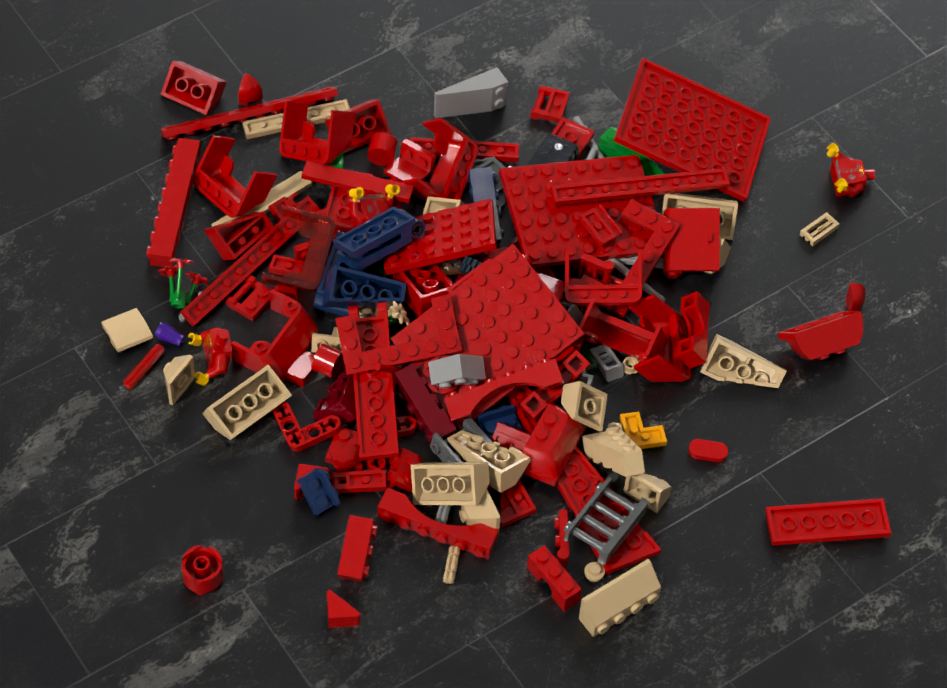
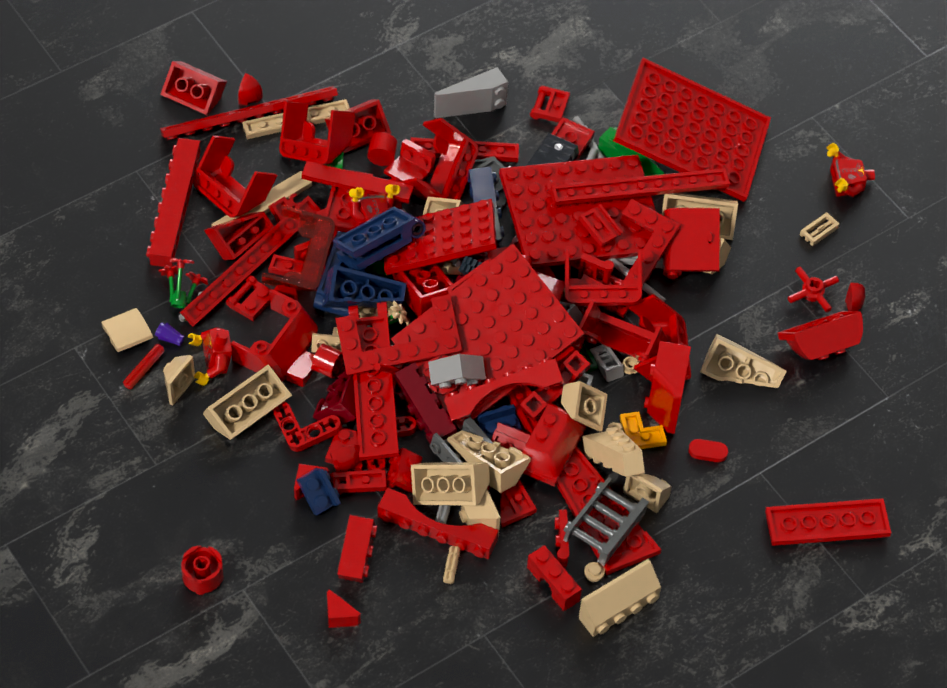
red arch [677,291,710,369] -> none
none -> red windscreen [644,341,691,434]
none -> red bar [788,267,839,313]

